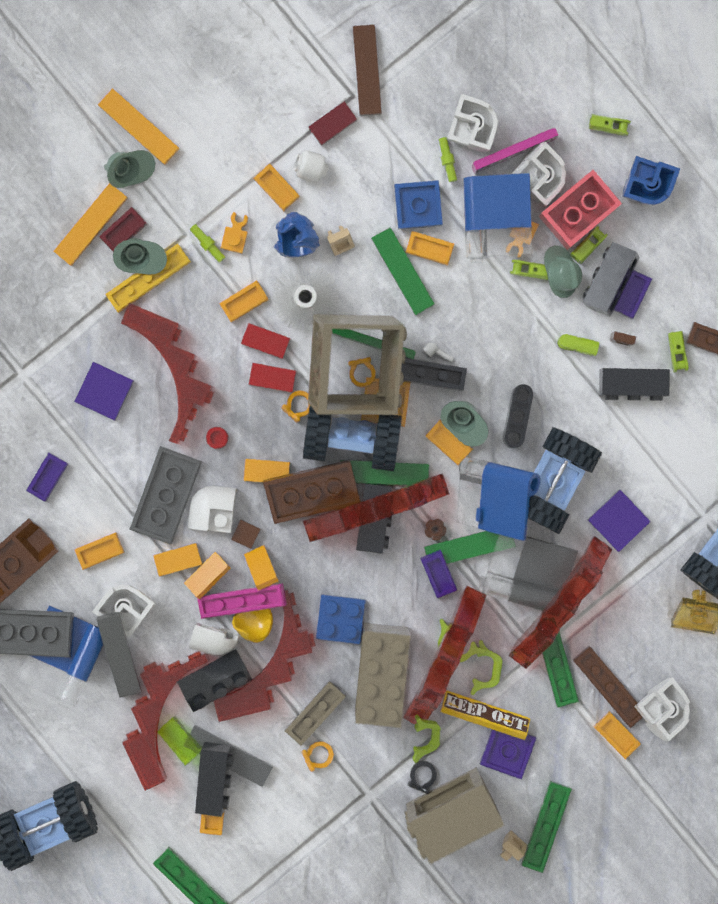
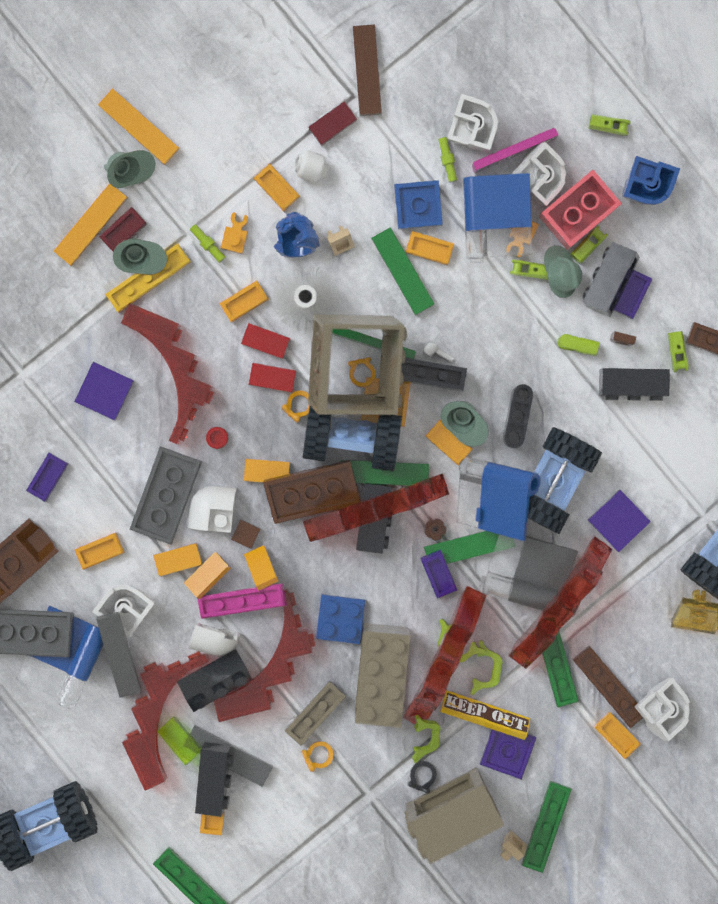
yellow helmet [232,608,273,643] -> none

